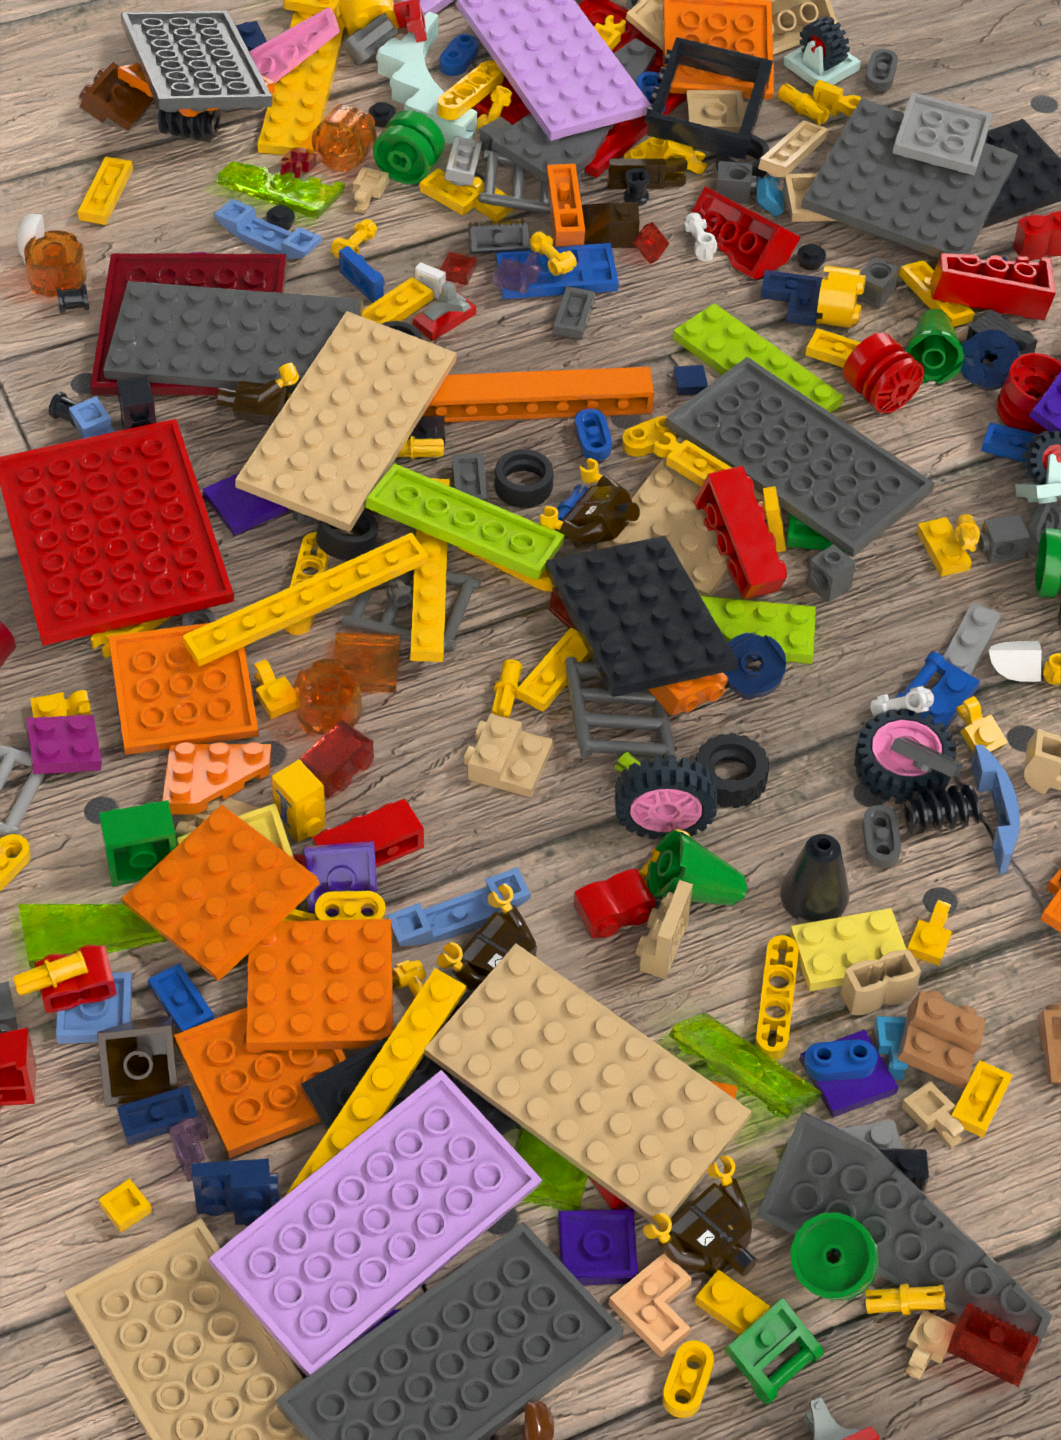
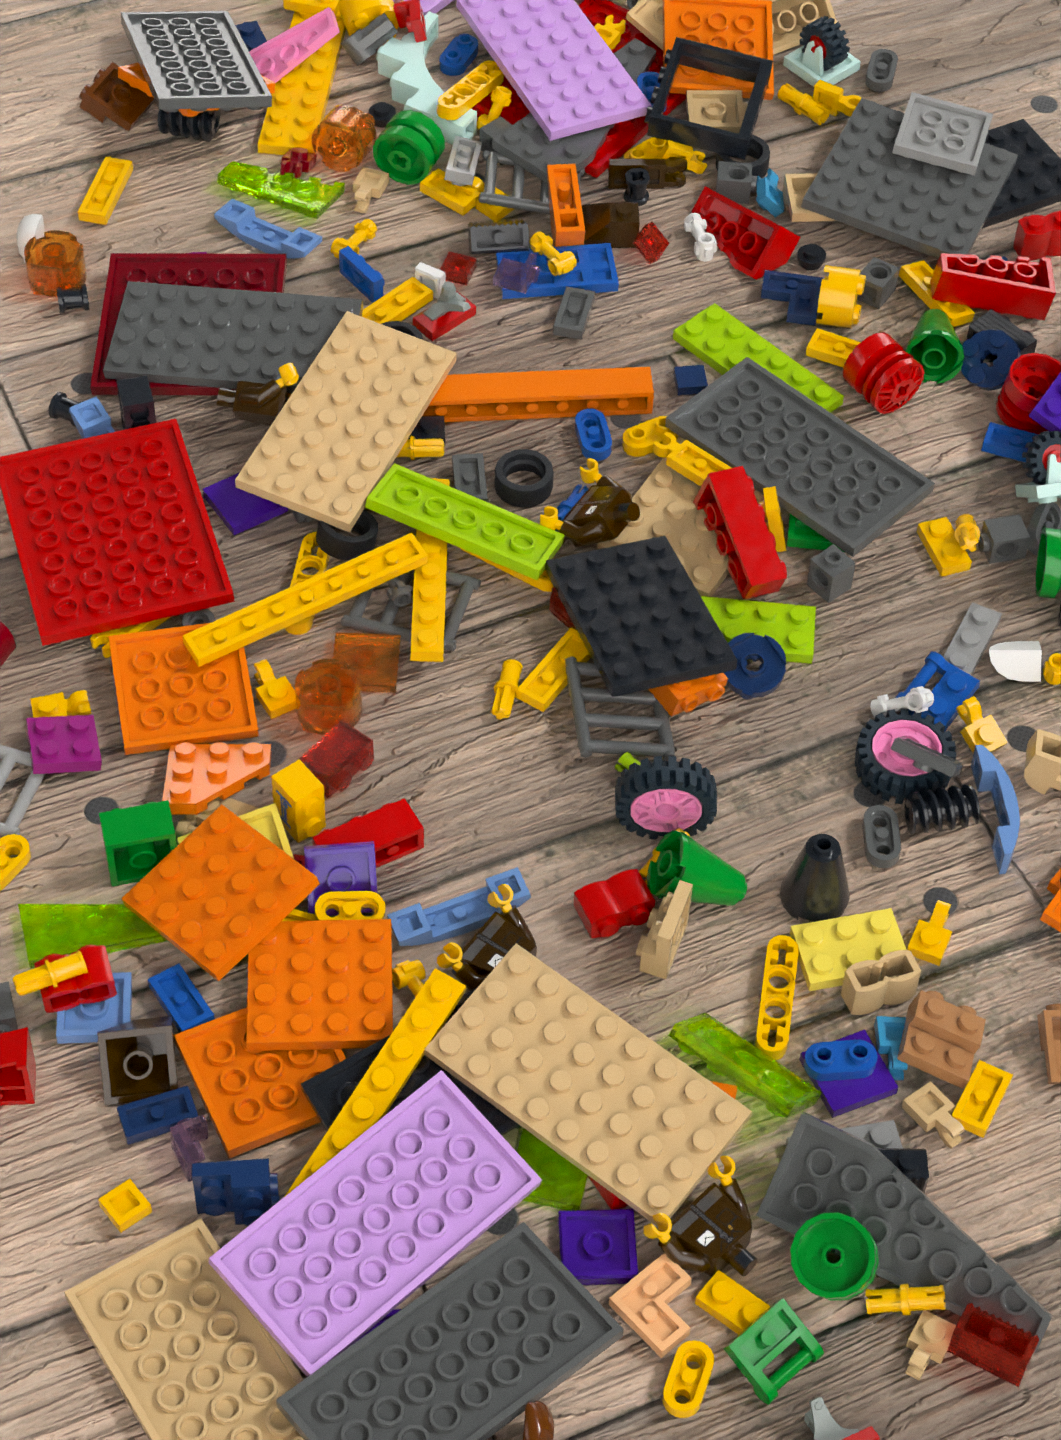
black plate [266,205,295,230] -> none
tan plate [464,713,553,798] -> none
black tyre [695,733,769,808] -> none
tan plate [758,120,828,178] -> none

